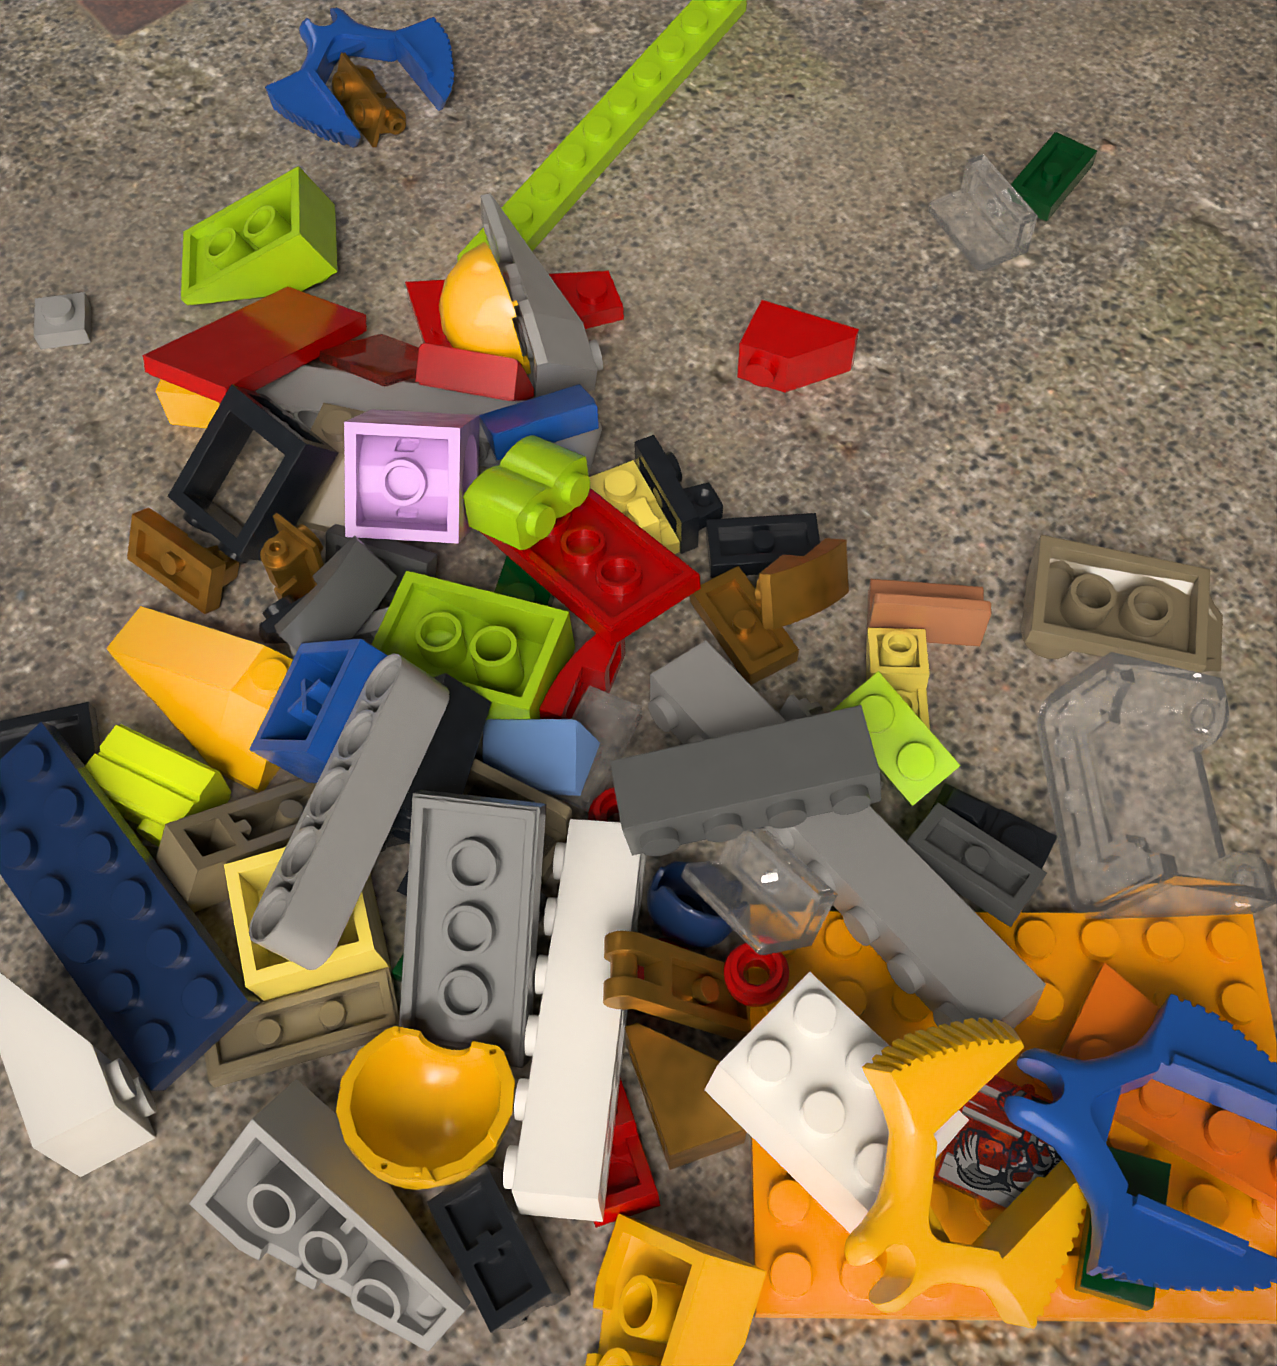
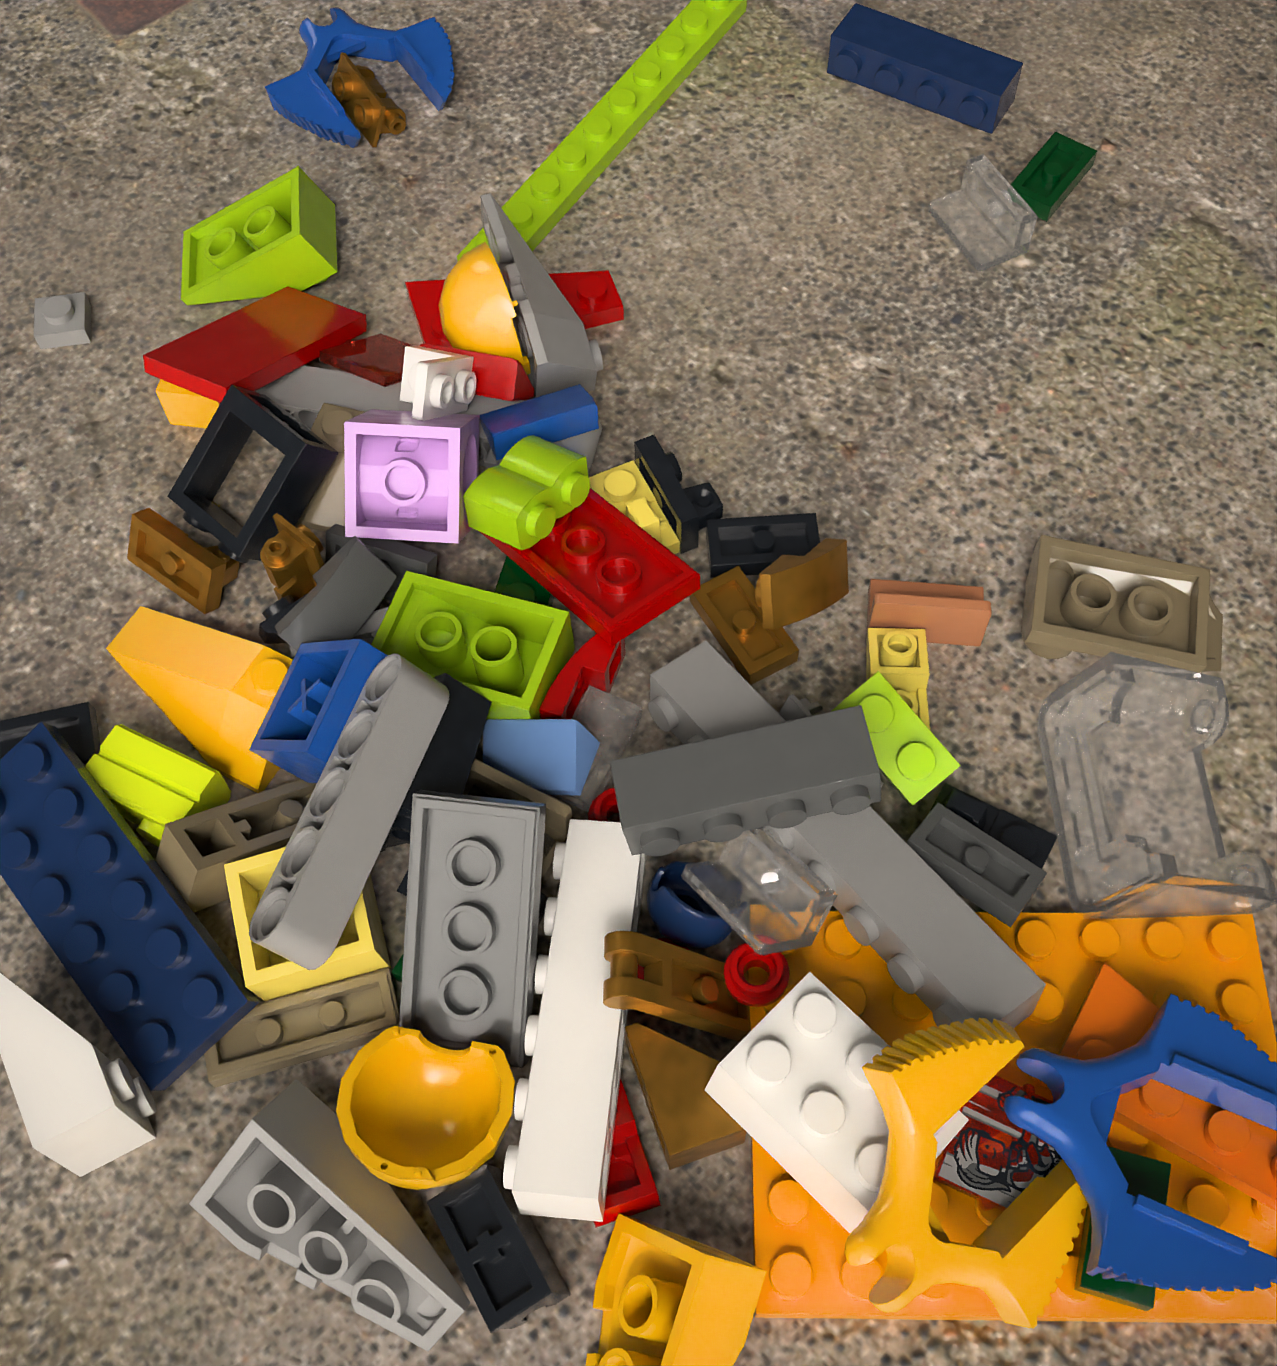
red slope [737,300,859,393] -> none
none -> white bracket [400,345,476,421]
none -> dark blue brick [827,3,1023,134]

